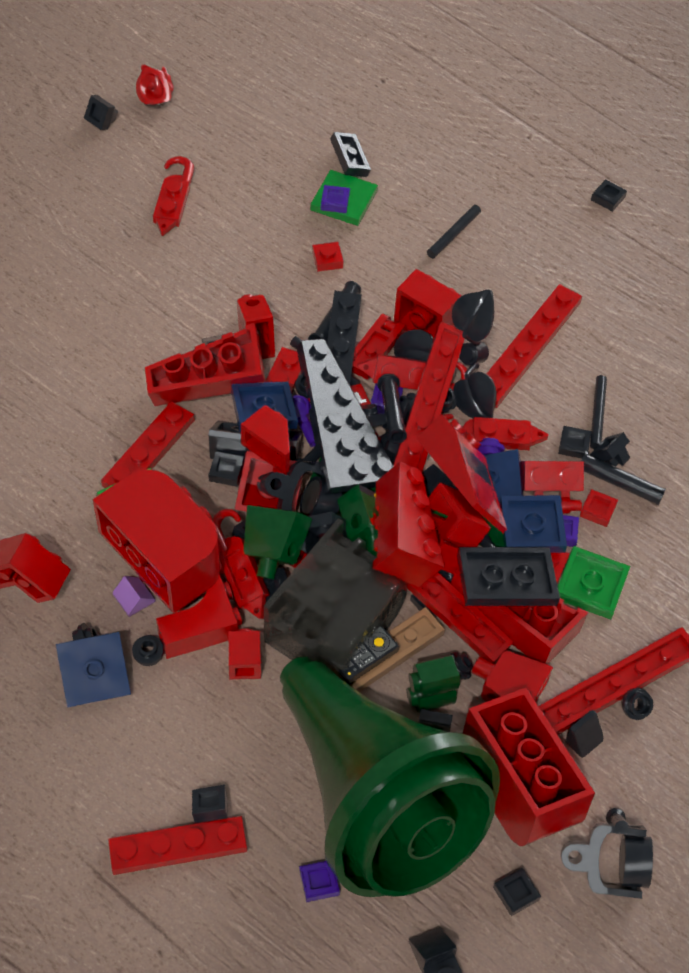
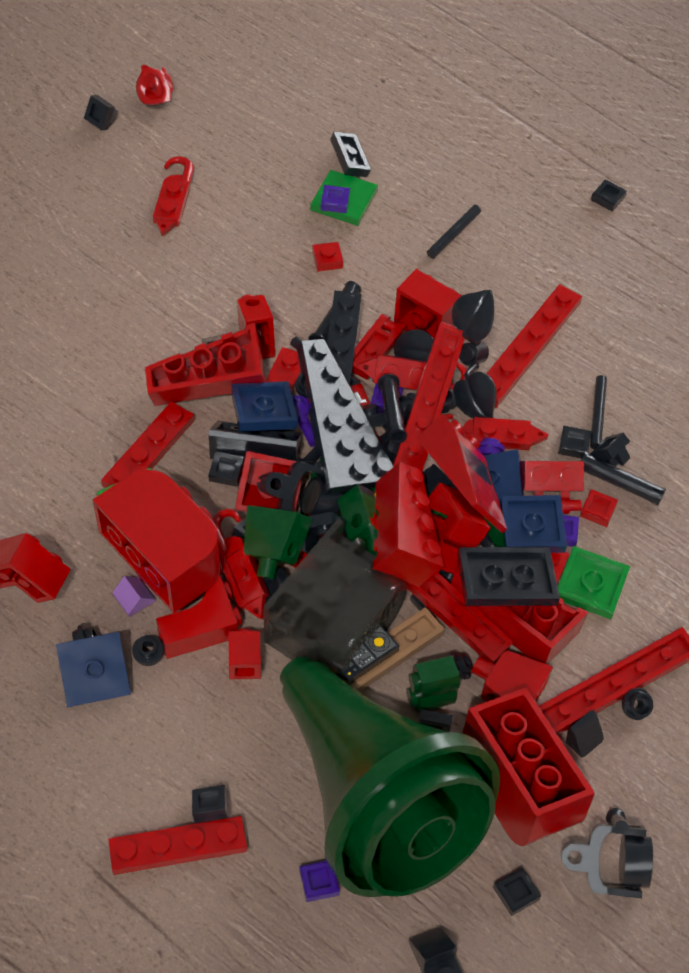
red slope [241,405,290,475] -> none

